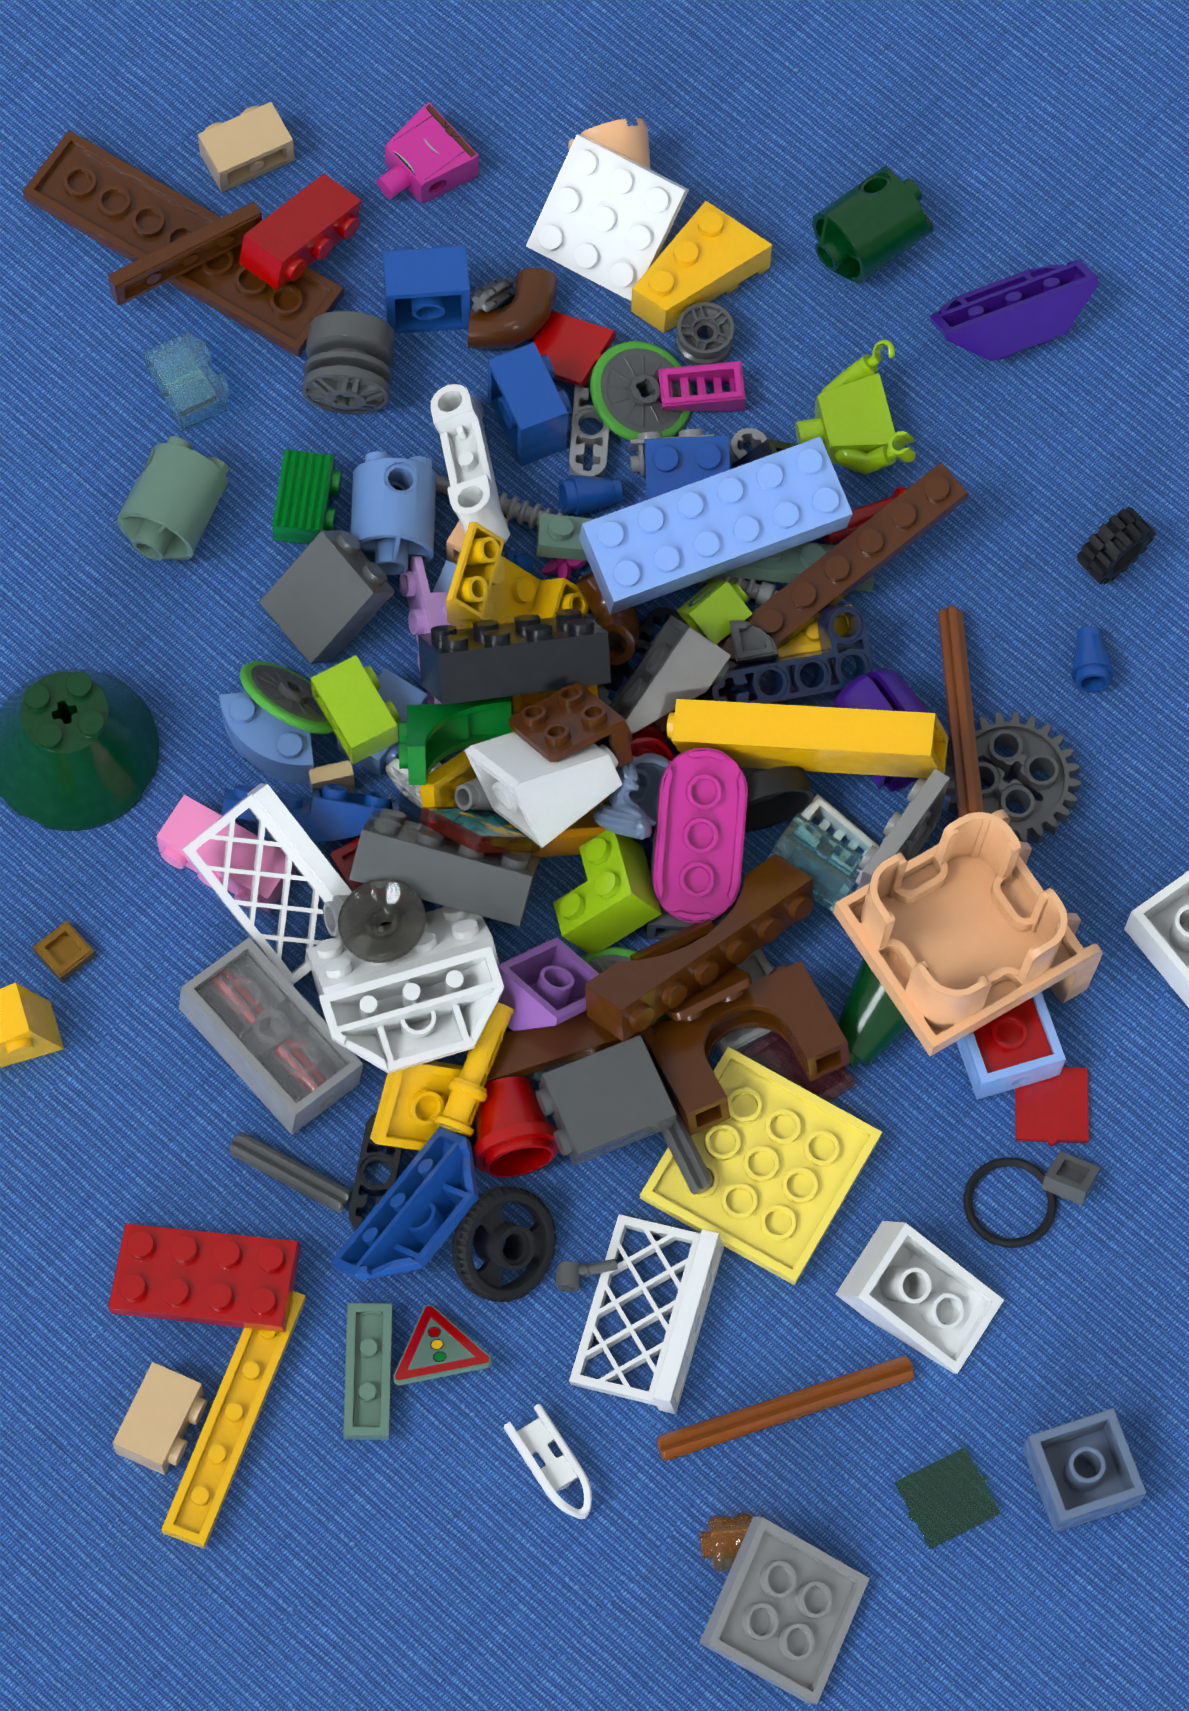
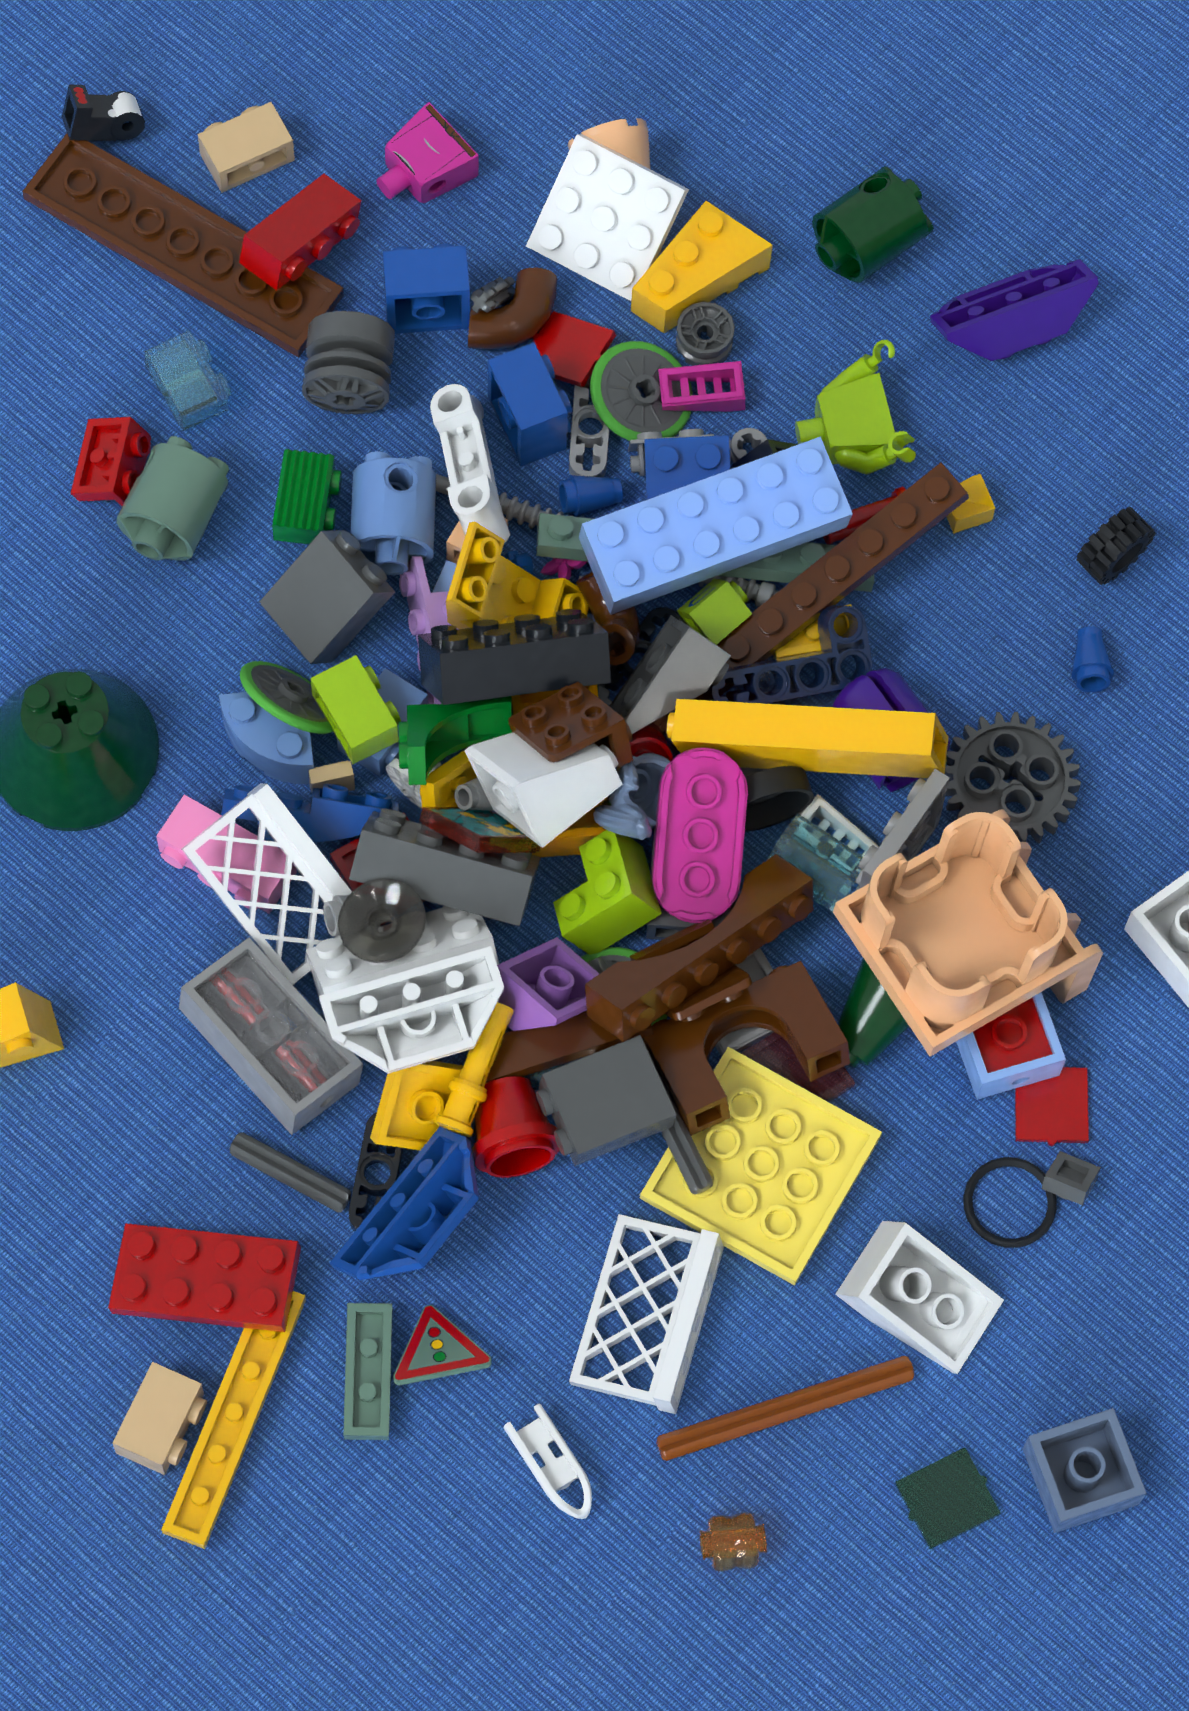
pearl gold tile [33,920,95,983] -> none
reddish brown tile [108,201,262,305] -> none
black wheel [452,1186,556,1302] -> none
dark grey hand [555,1258,618,1292] -> none
light grey plate [699,1517,870,1704] -> none
dark grey tile [729,620,779,665] -> none
dark orange axle [938,605,984,818] -> none
none -> black leg [61,84,145,141]
none -> red bracket [70,417,151,506]
none -> yellow slope [946,474,996,533]

